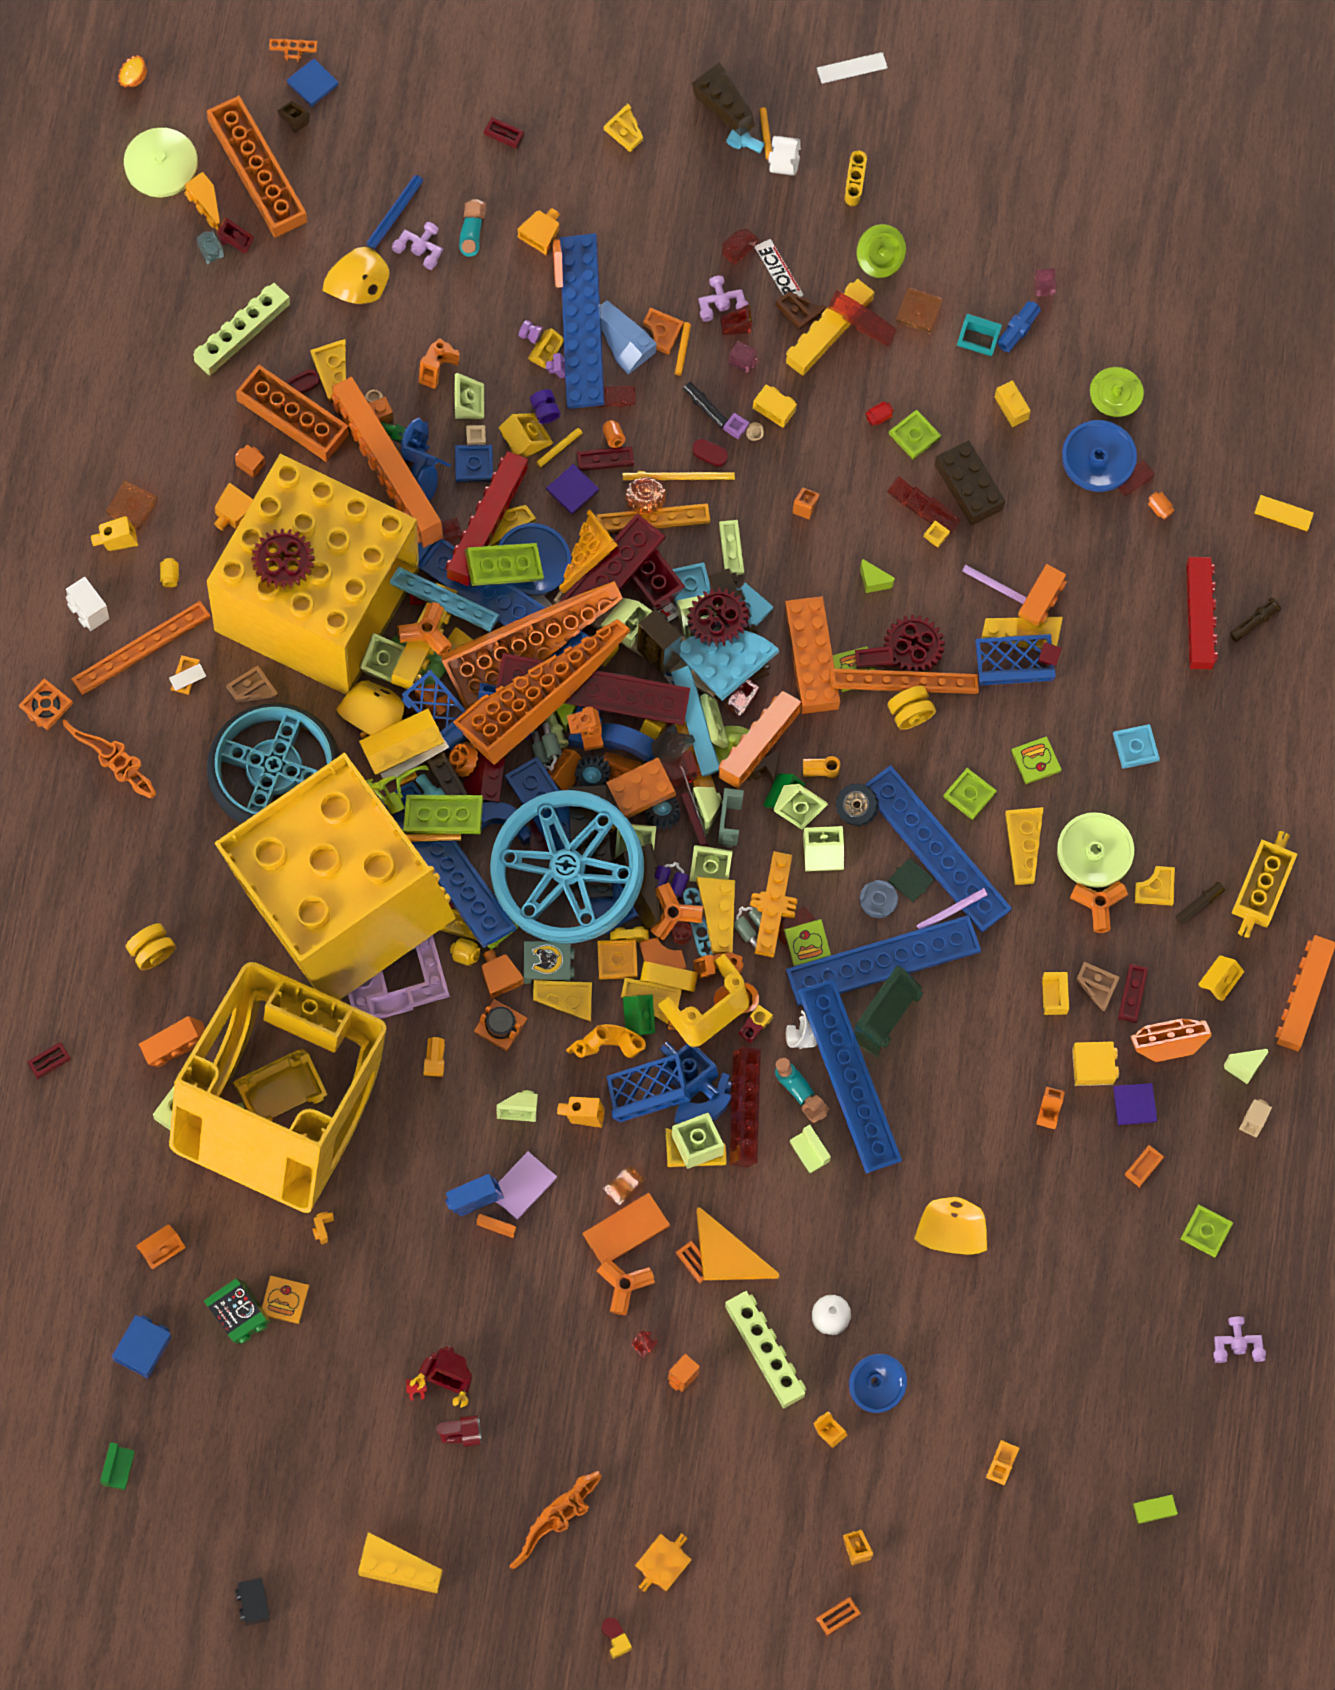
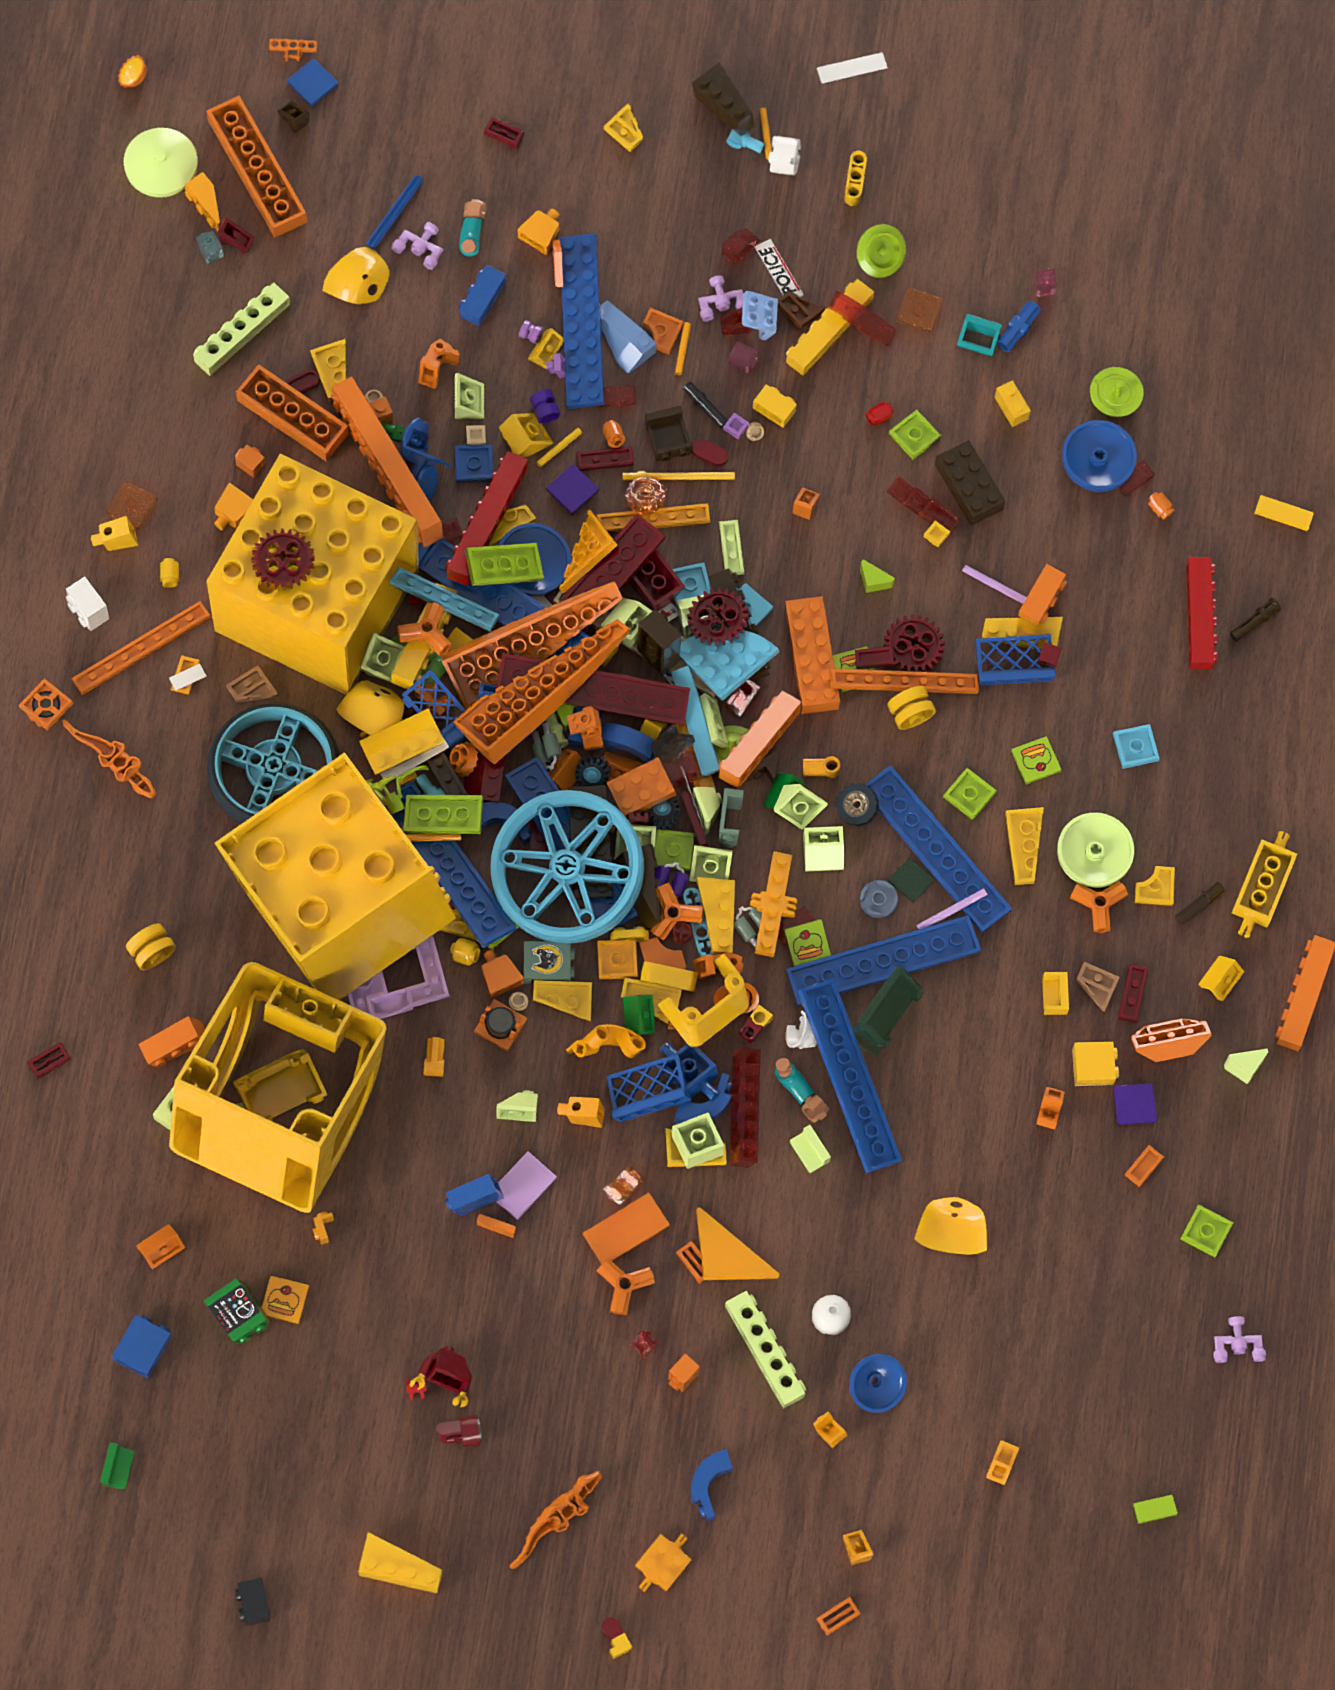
tan brick [1239,1099,1272,1138] -> none
none -> blue brick [459,265,506,327]
none -> tan plate [509,992,528,1011]
none -> dark red tile [628,813,648,826]
none -> dark brown panel [645,405,693,461]
none -> lime tile [654,829,695,871]
none -> blue arch [691,1449,733,1521]
none -> light blue bracket [742,291,778,340]

